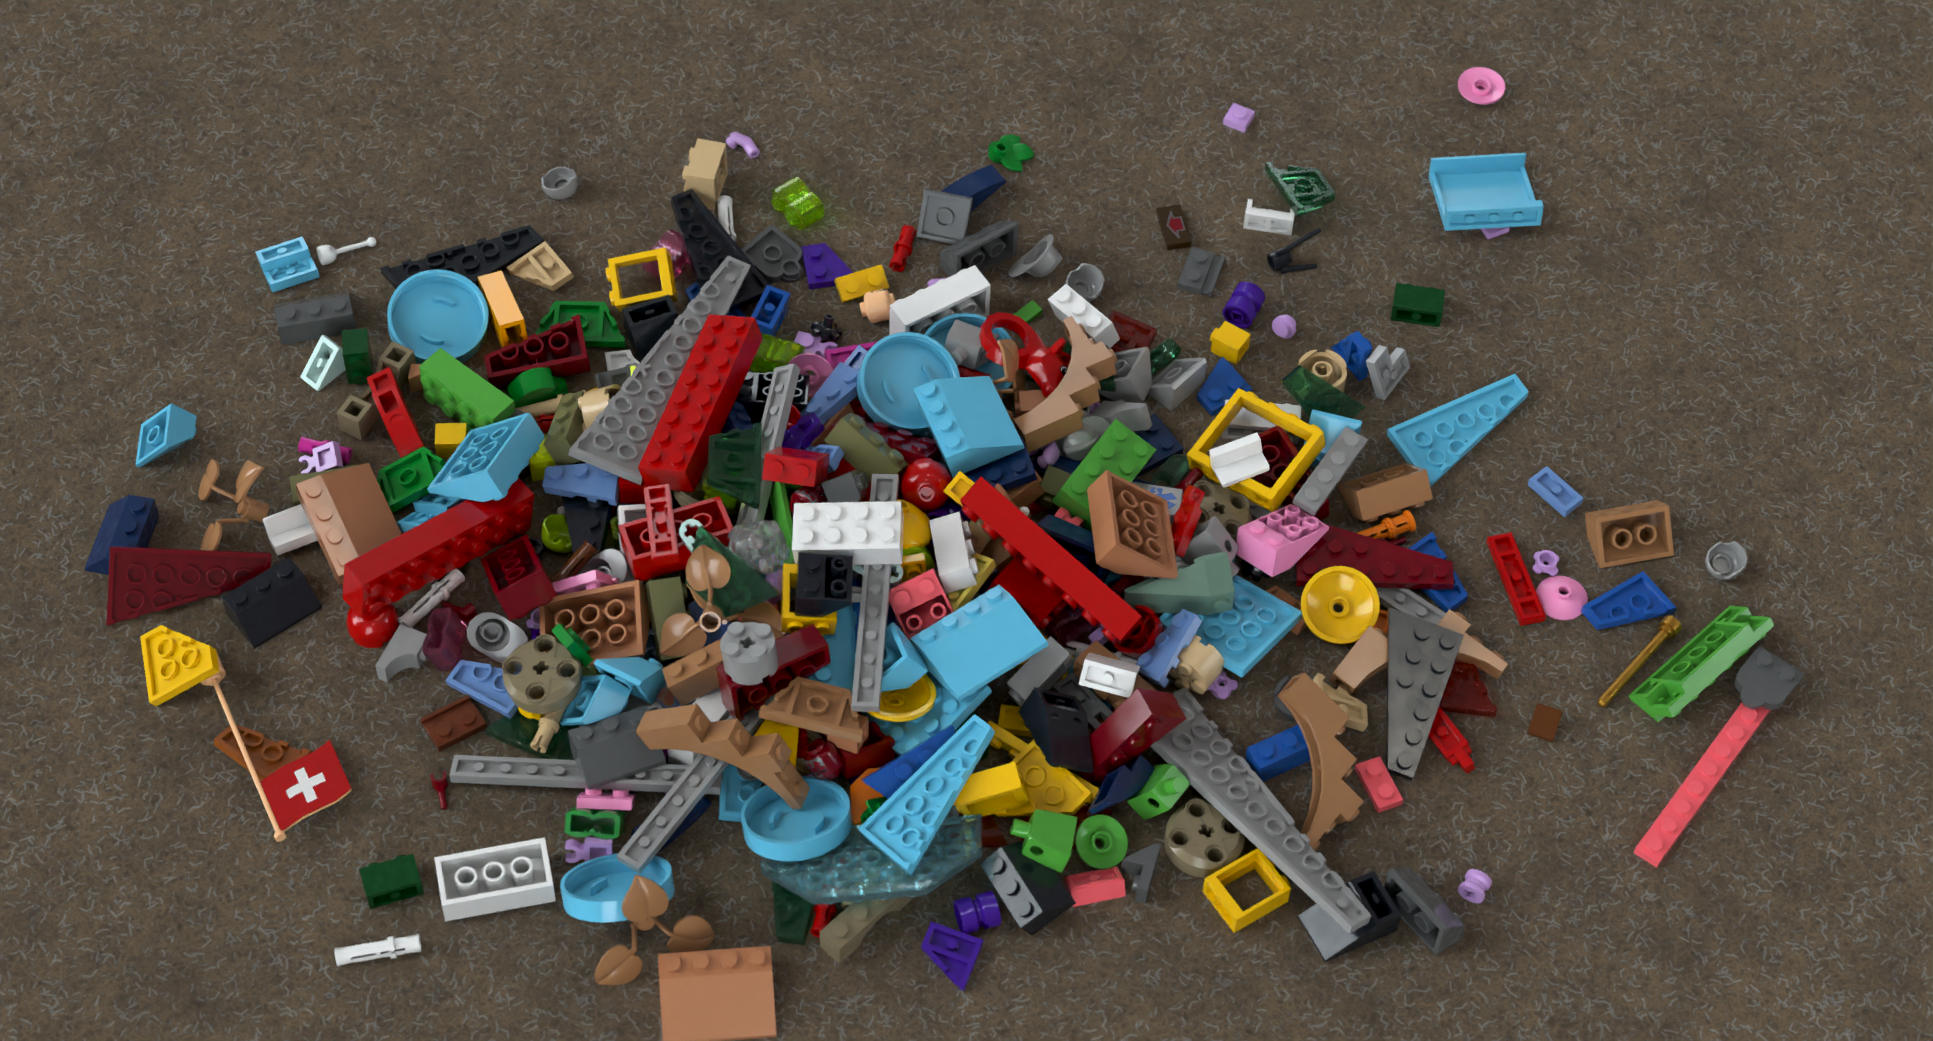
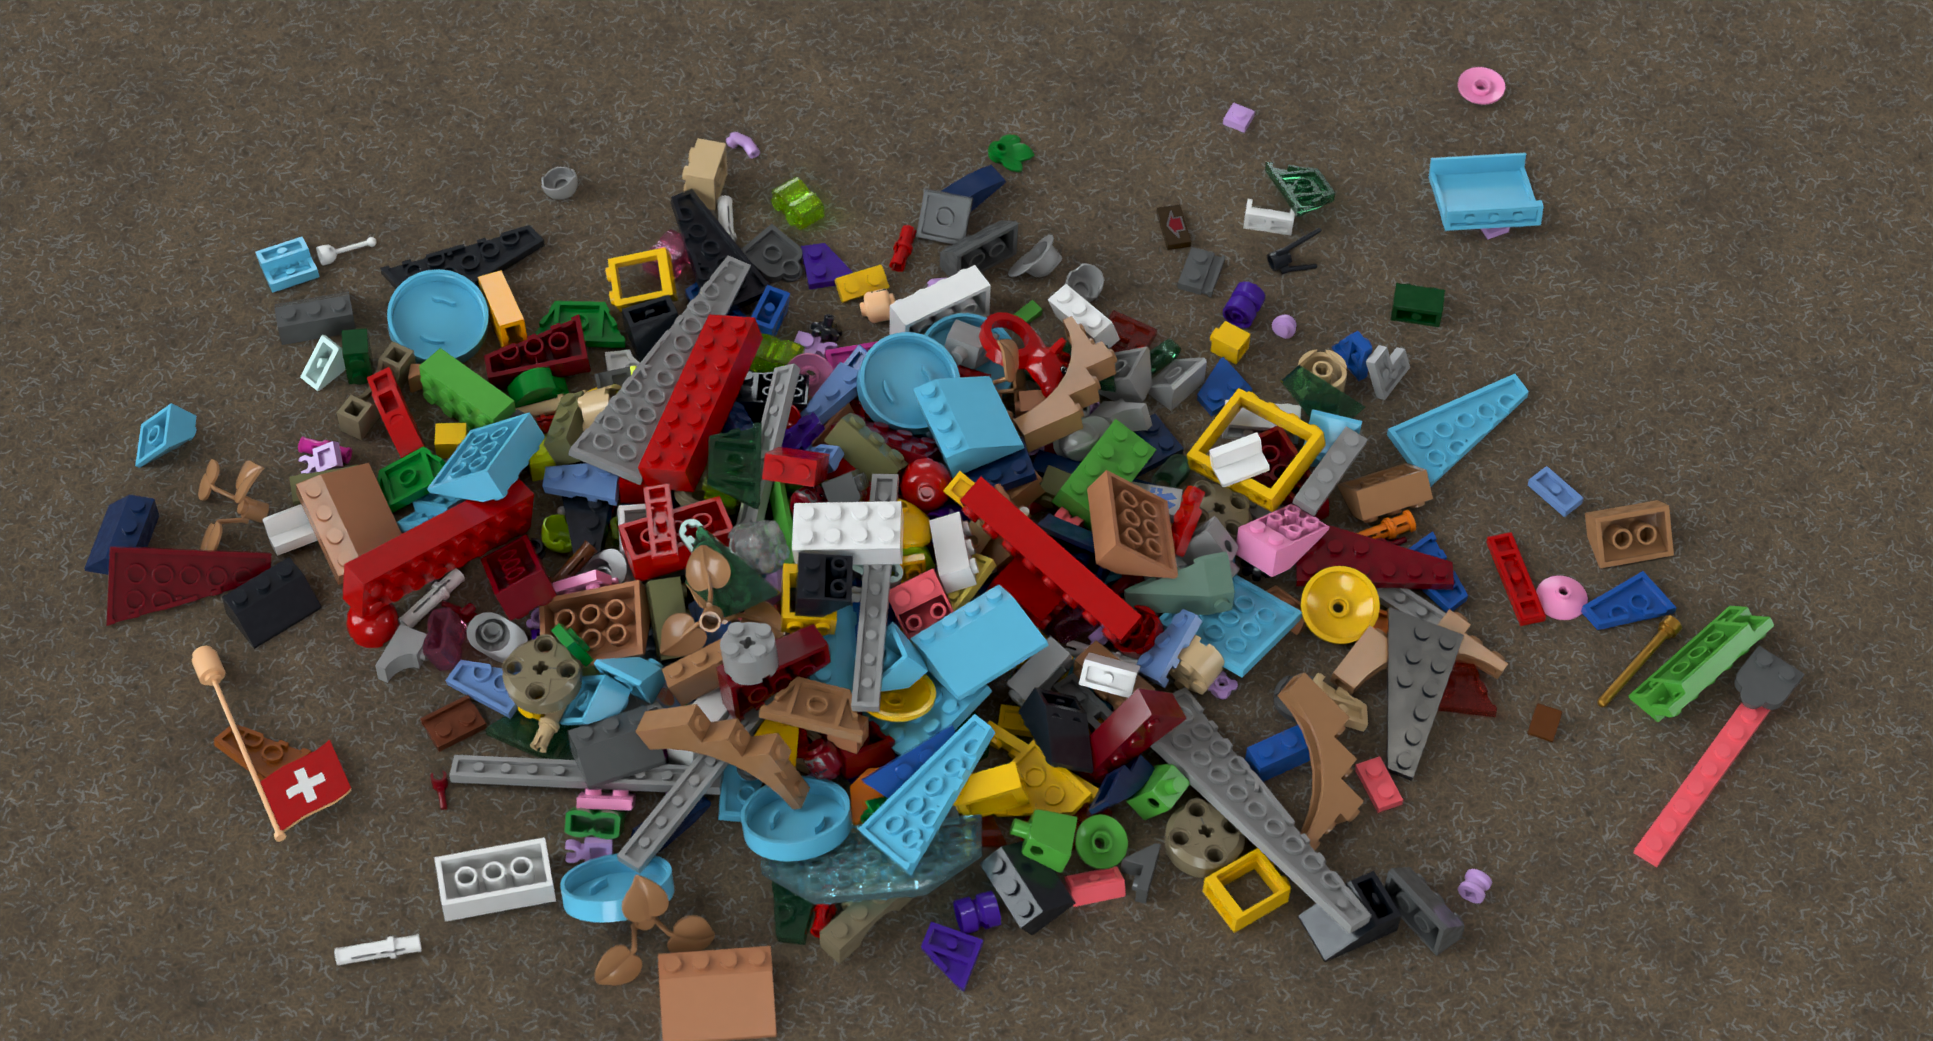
yellow plate [140,625,220,706] -> none
dark green brick [359,854,424,909] -> none
tan wing [506,241,574,291] -> none
lavender arm [1037,441,1060,469] -> none
dark red arm [1174,467,1204,493] -> none
red hinge [1428,706,1476,774] -> none
lavender plate [1532,550,1559,576] -> none
light grey hair [1705,541,1748,580] -> none

